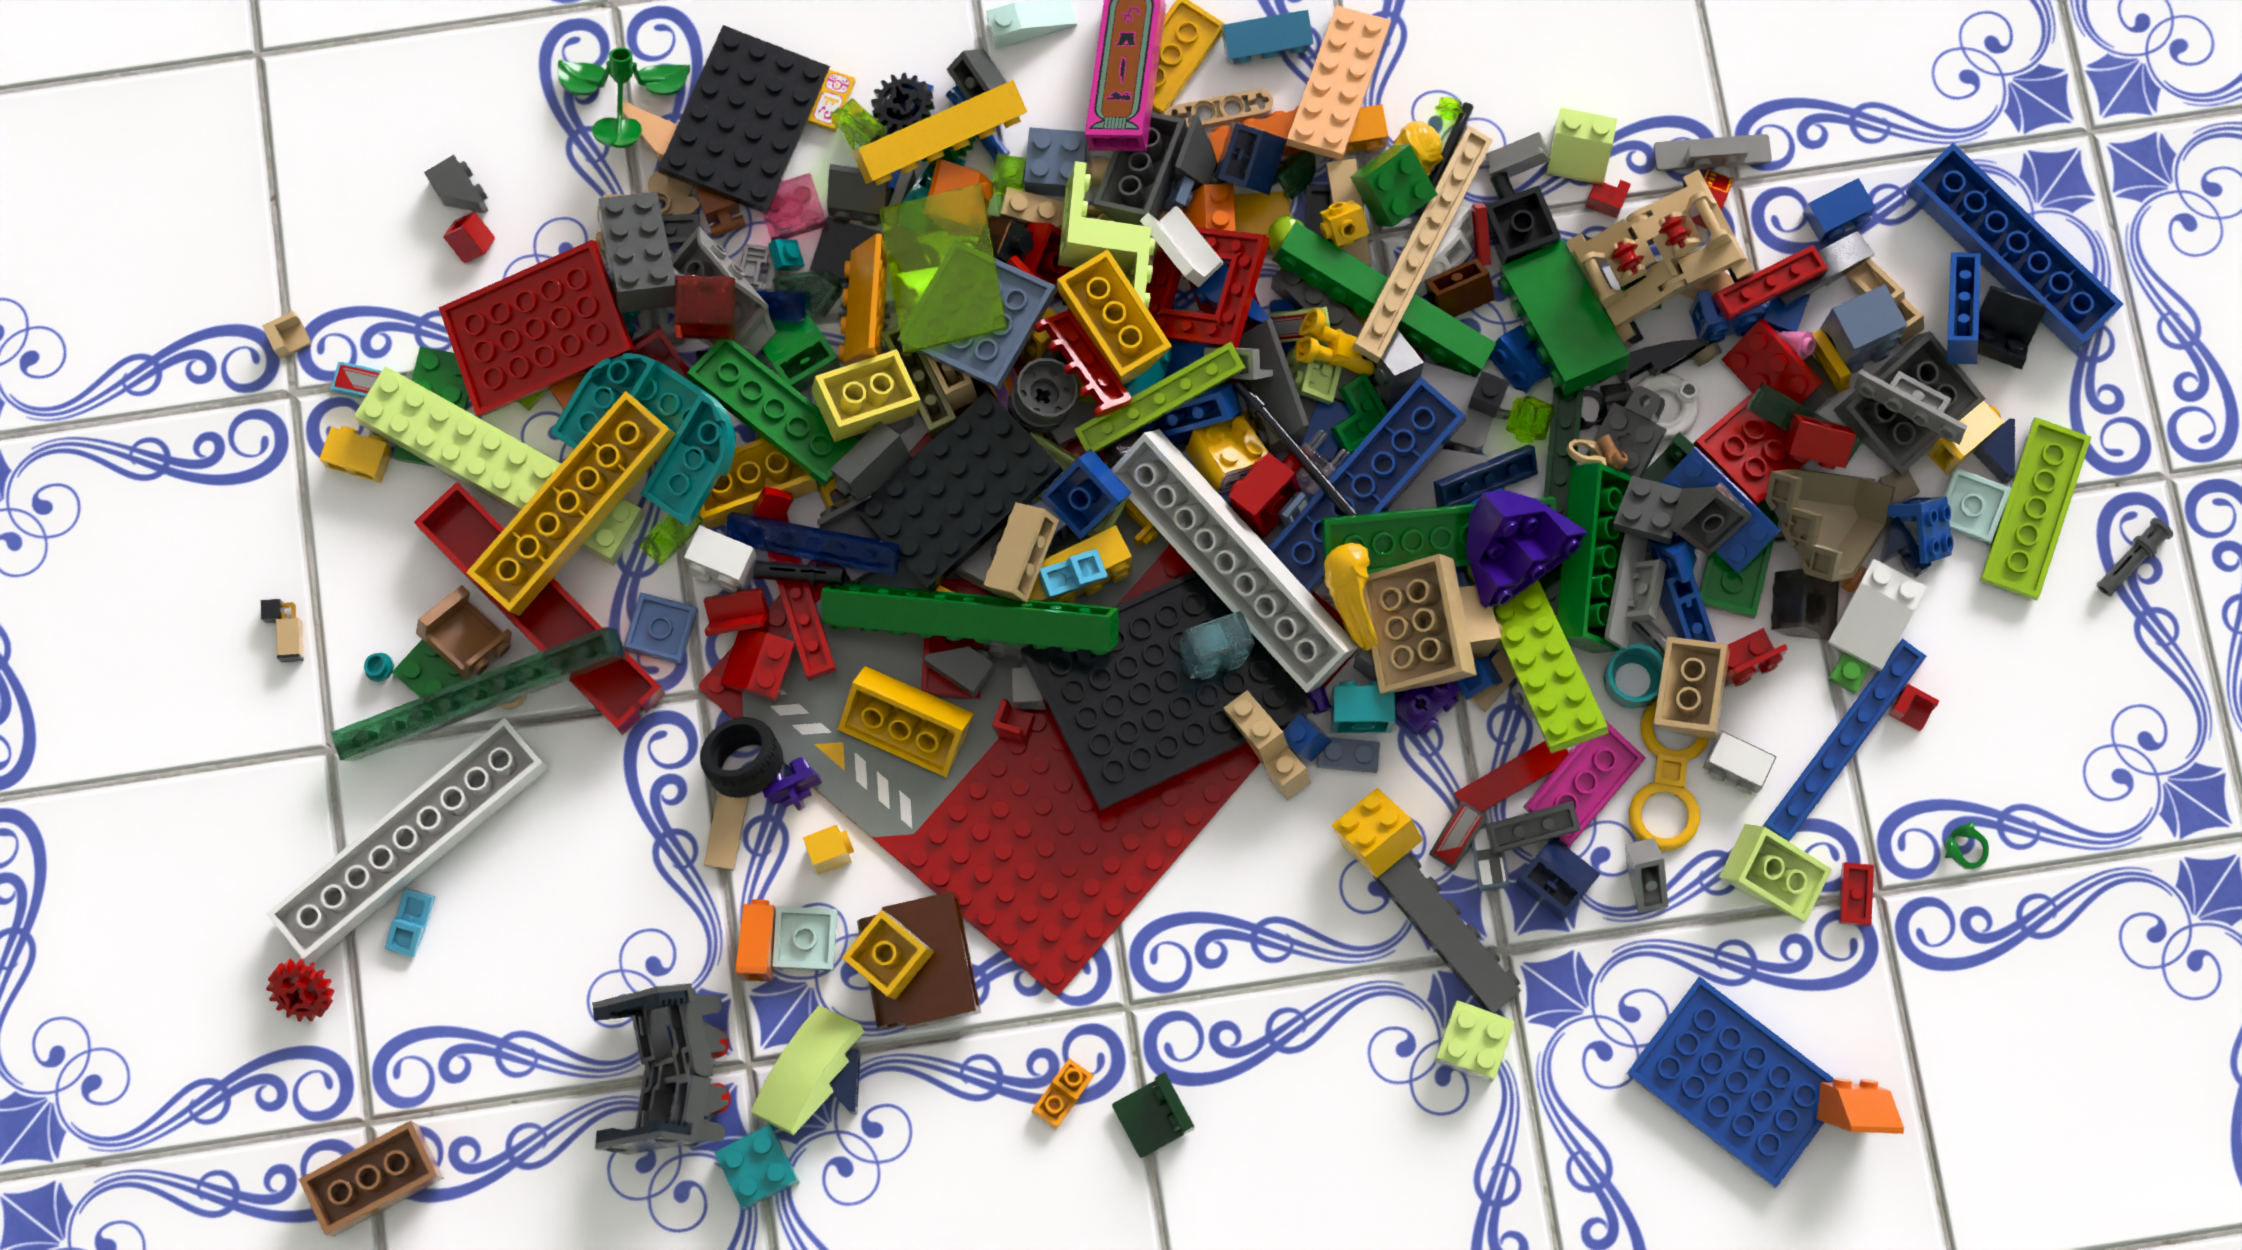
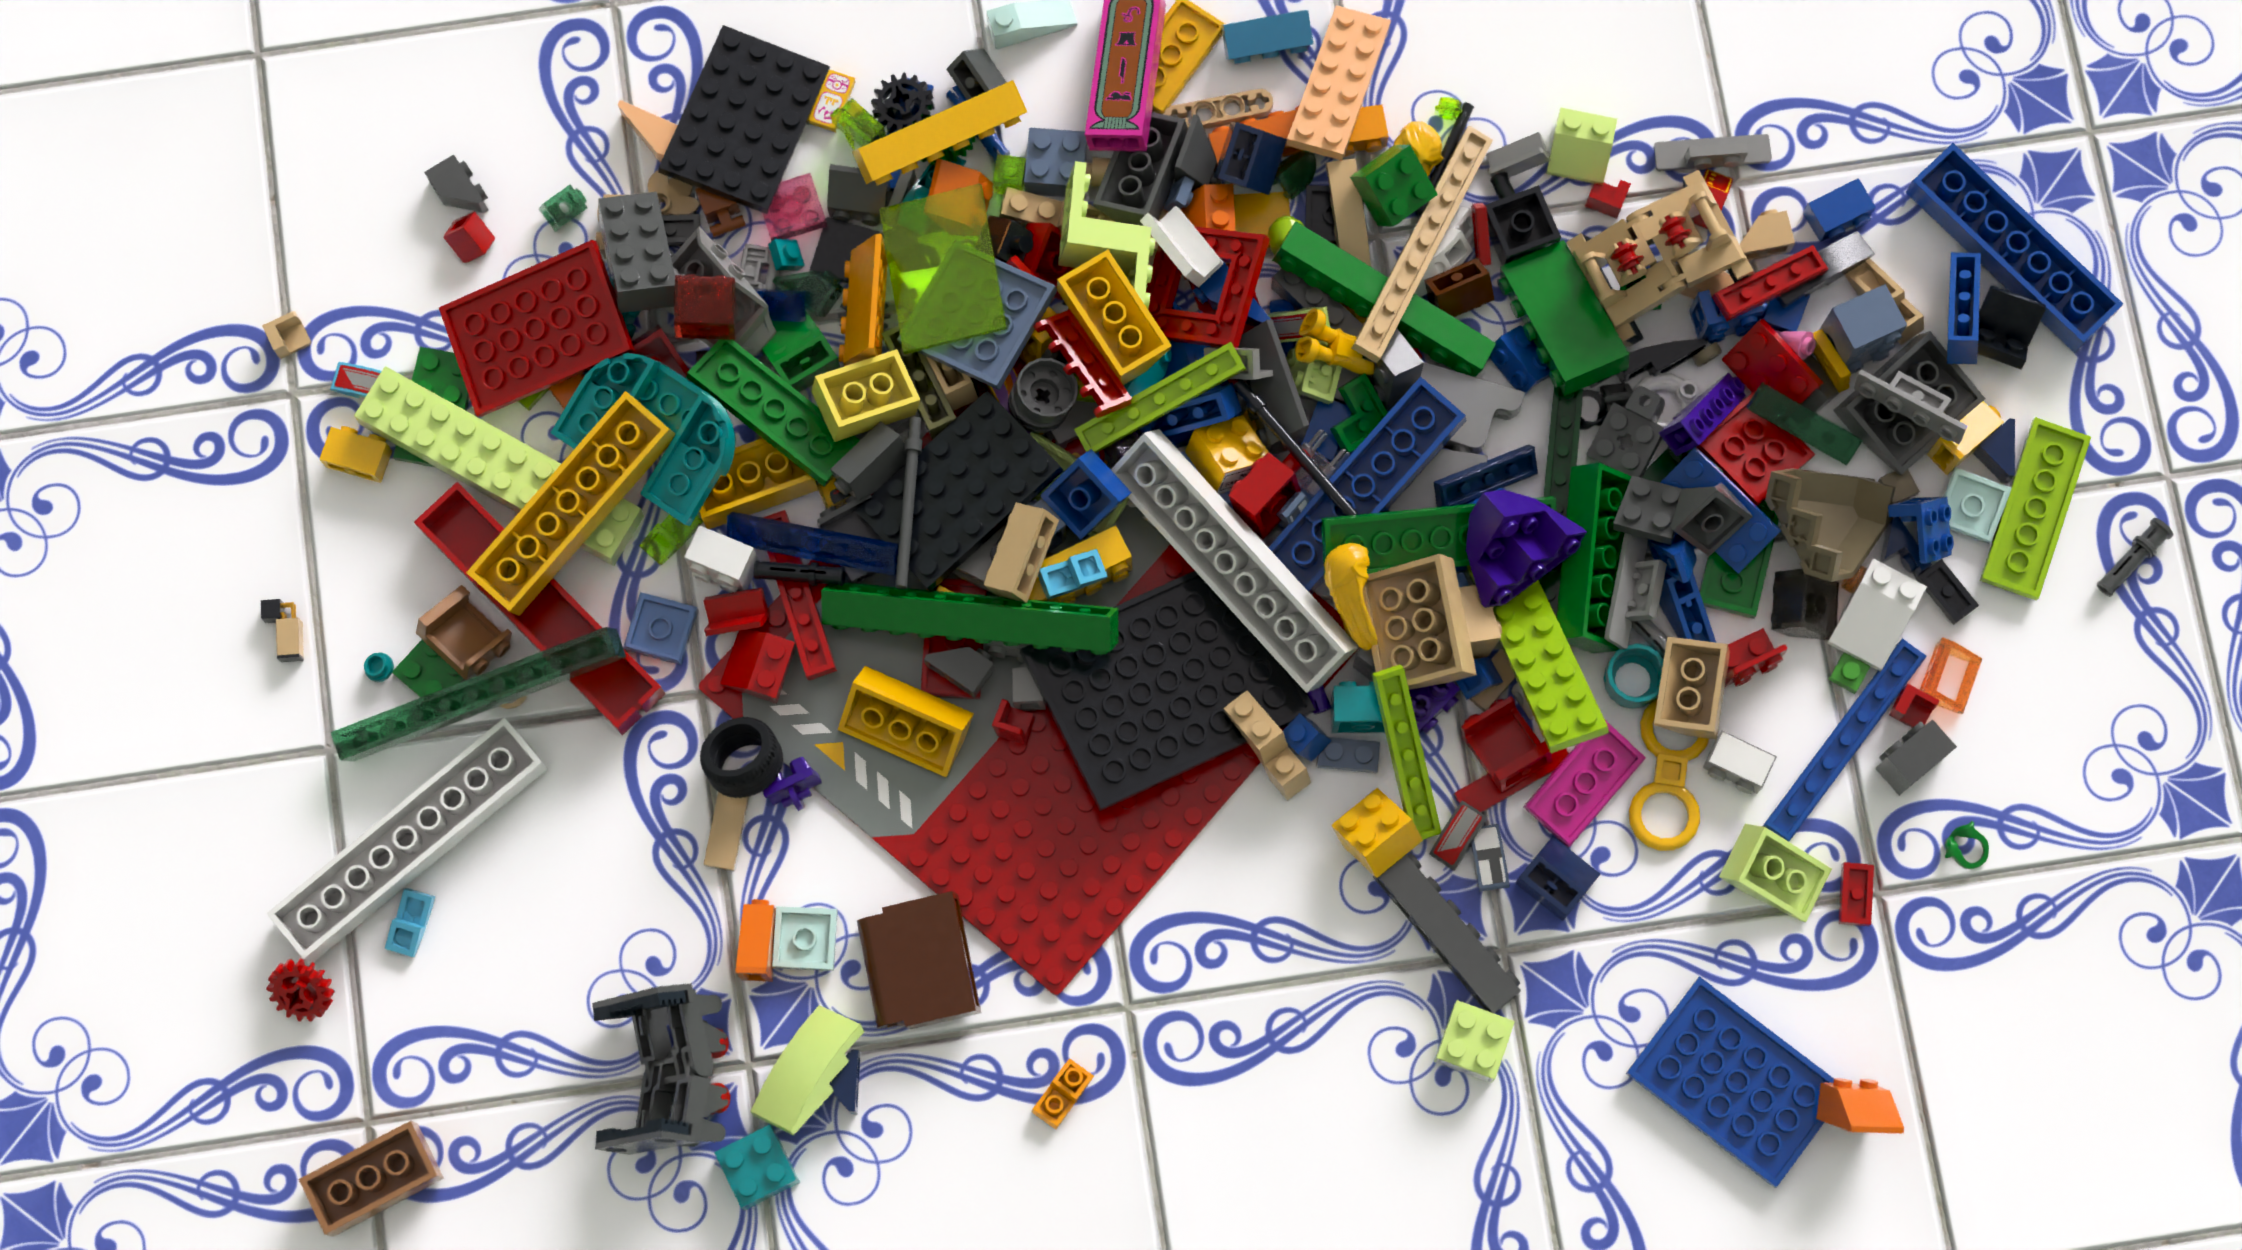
green plant [557,48,690,148] -> none
red tile [752,486,793,522] -> none
yellow brick [802,824,855,875] -> none
yellow brick [841,910,934,1000] -> none
dark green bracket [1112,1072,1195,1158] -> none
yellow bracket [1125,500,1159,548] -> none
clear light blue brick [1178,610,1255,680] -> none
yellow brick [1320,200,1370,247] -> none
black brick [1468,371,1510,418] -> none
dark grey tile [1484,801,1581,854] -> none
clear neon green brick [1506,396,1555,444] -> none
tan piece [1566,439,1607,466] -> none
medium nougat arm [1596,434,1628,471] -> none
light grey slope [1625,838,1668,913] -> none
red brick [1783,413,1857,470] -> none
none -> clear green brick [538,184,588,233]
none -> dark grey bar [895,416,923,589]
none -> lime plate [1372,664,1441,840]
none -> red panel [1461,696,1552,793]
none -> dark purple slope [1659,372,1747,456]
none -> tan slope [1740,209,1795,261]
none -> dark grey brick [1875,719,1957,796]
none -> black plate [1916,559,1979,625]
none -> clear orange tile [1920,637,1983,714]

